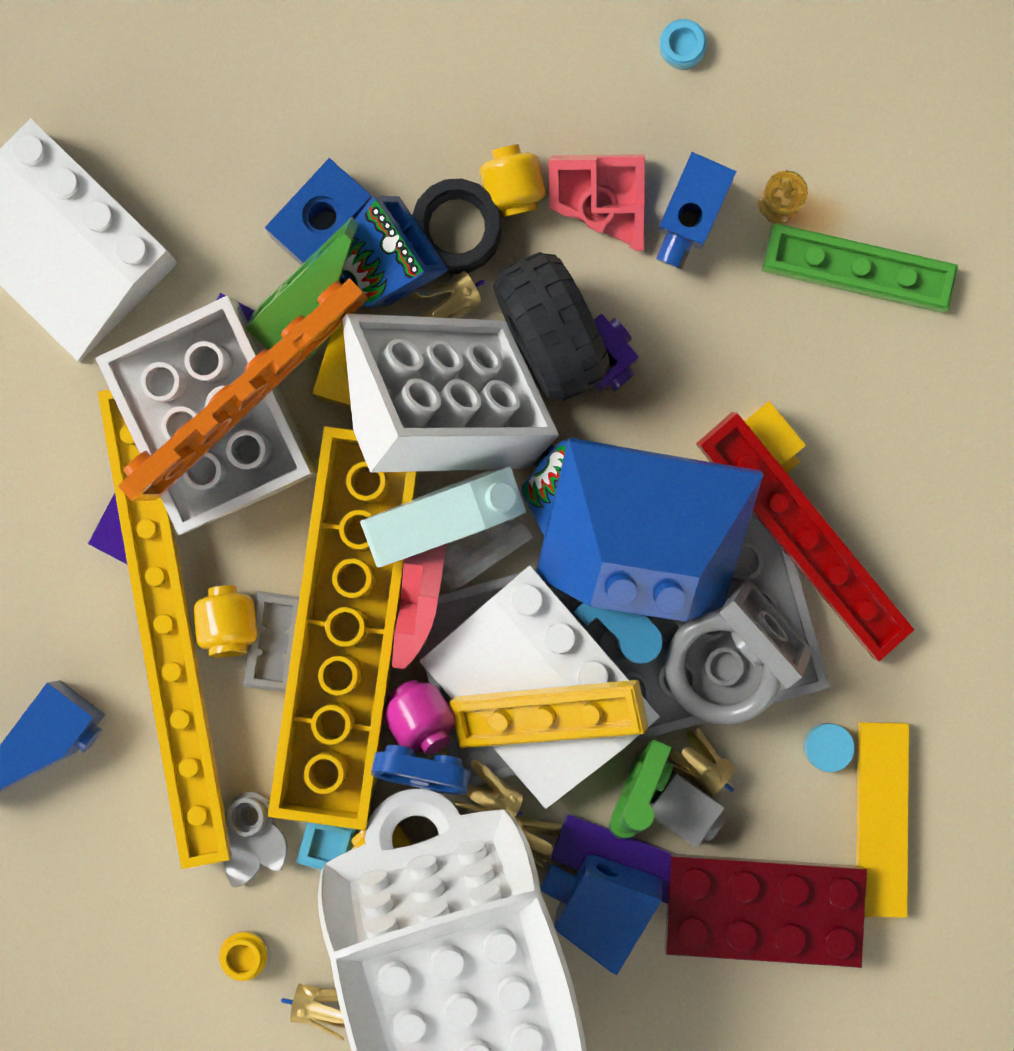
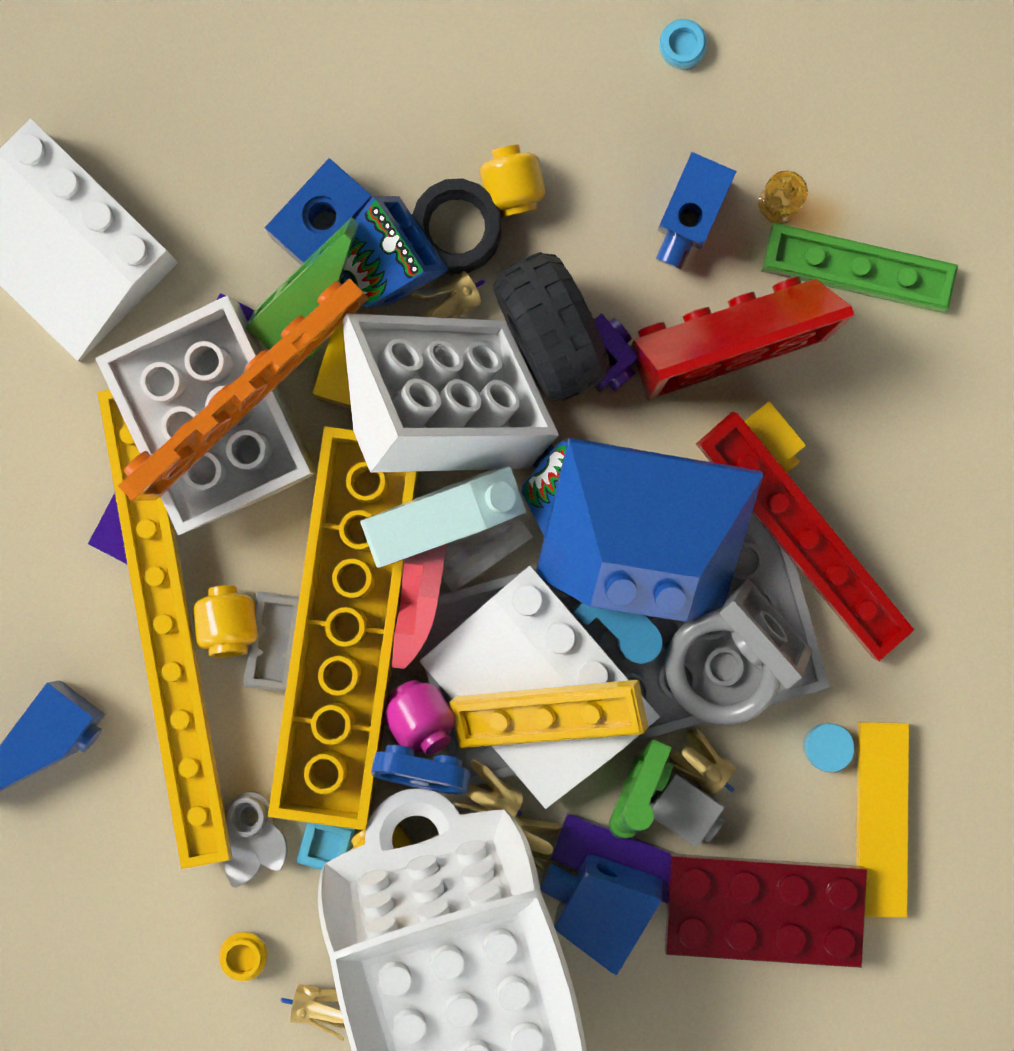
coral slope [549,154,645,251] -> none
none -> red slope [630,277,855,400]

